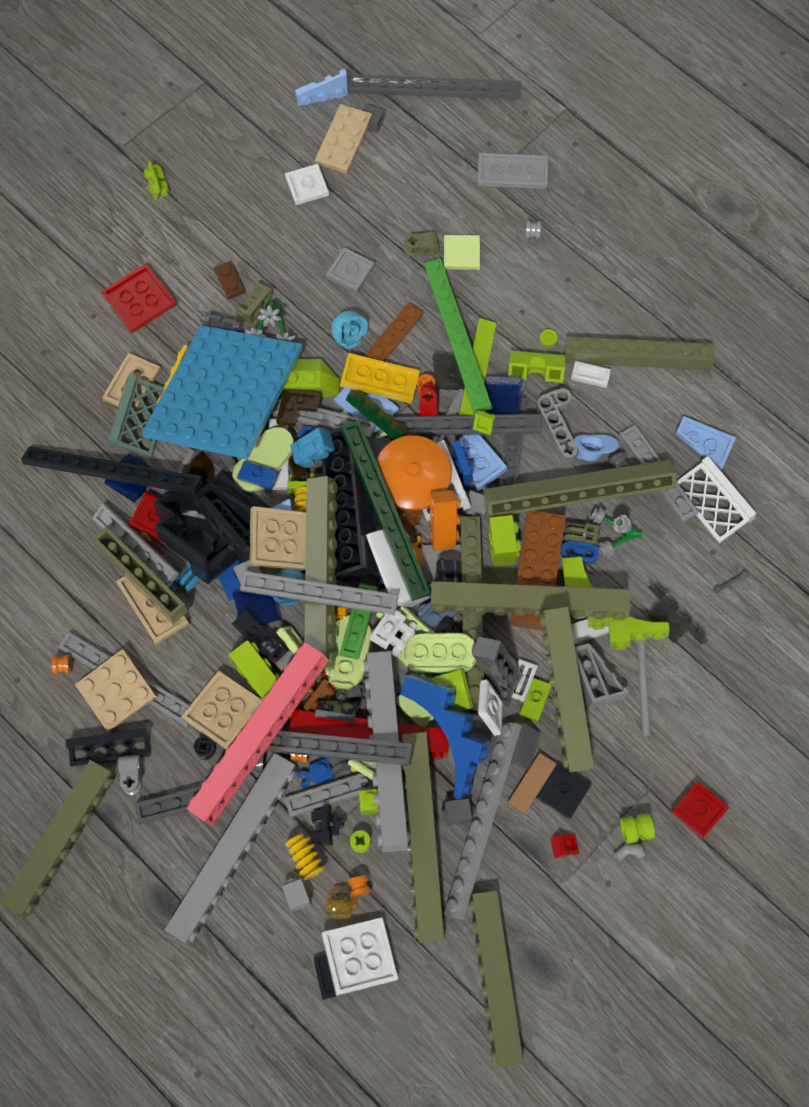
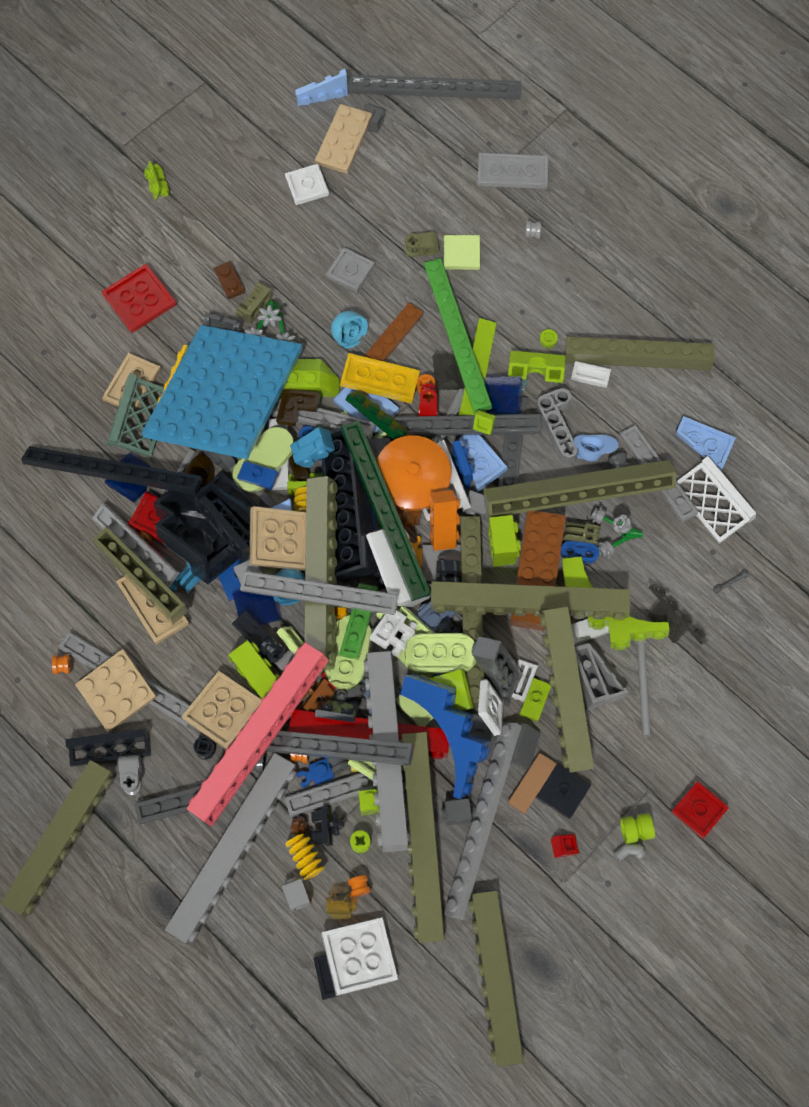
none -> reddish brown plate [291,817,307,836]

